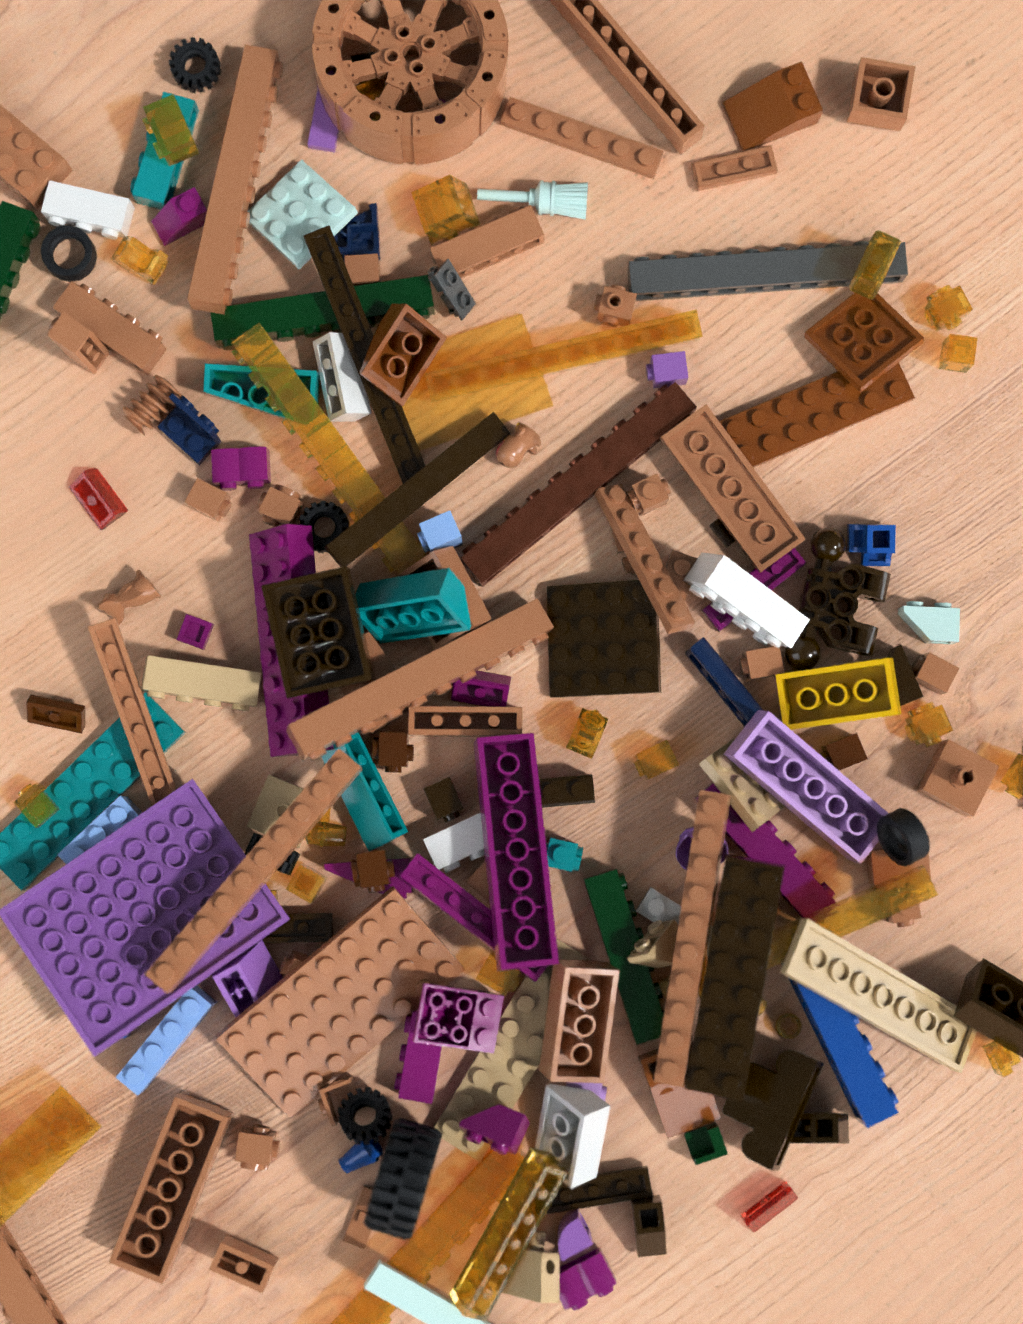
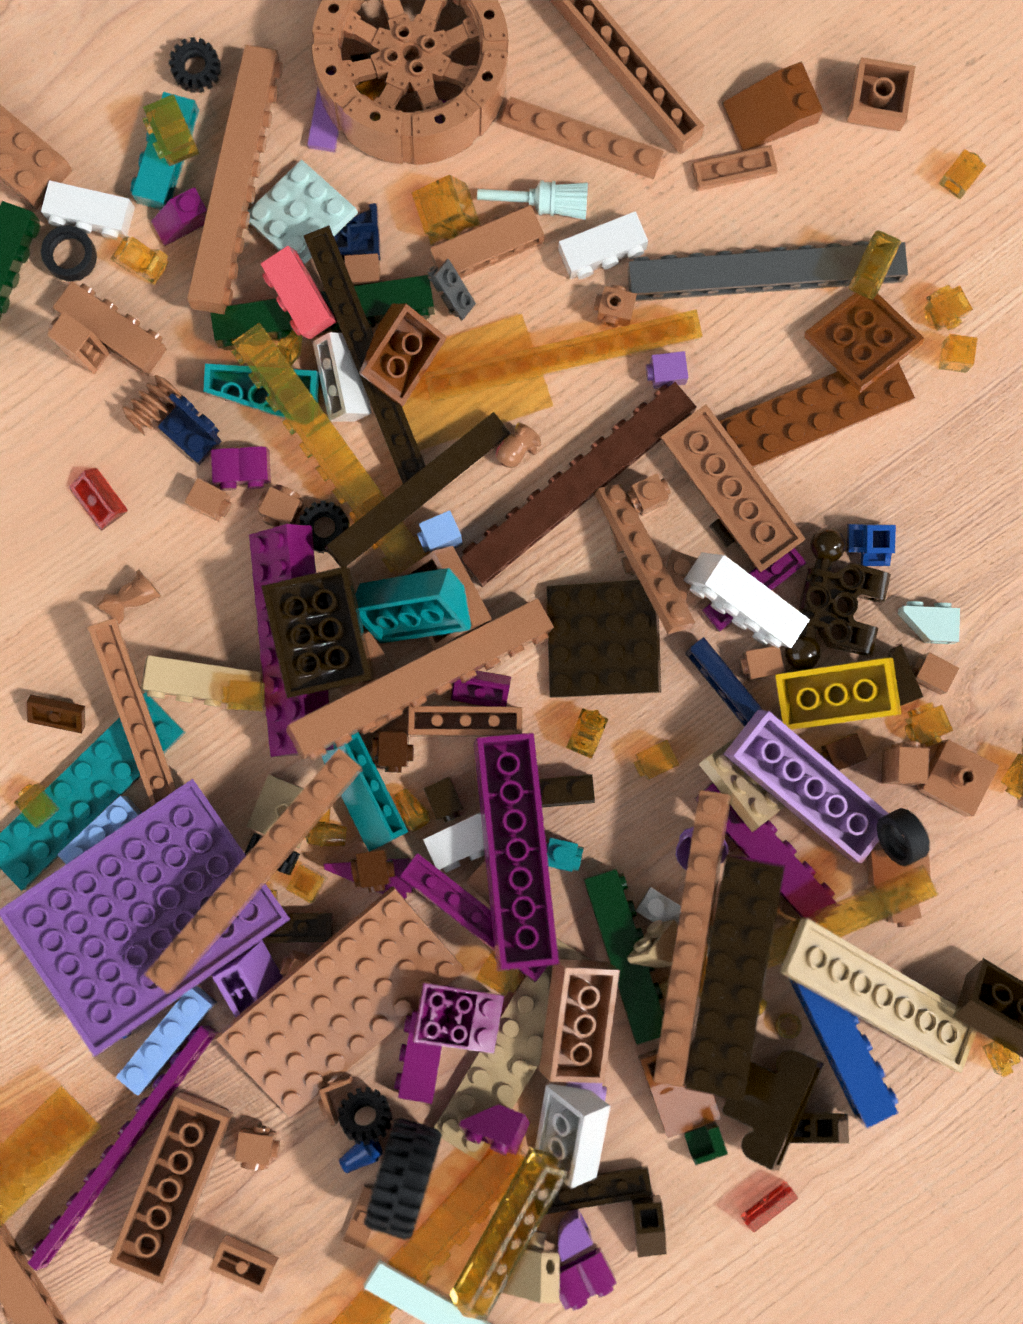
magenta plate [176,614,214,650] -> none
none -> magenta plate [27,1026,218,1271]
none -> clear yellow brick [221,680,265,712]
none -> coral brick [261,246,338,339]
none -> clear yellow plate [276,330,302,369]
none -> clear yellow cone [393,788,430,832]
none -> white brick [558,211,648,279]
none -> nougat brick [881,742,929,785]
none -> clear yellow brick [939,149,987,200]

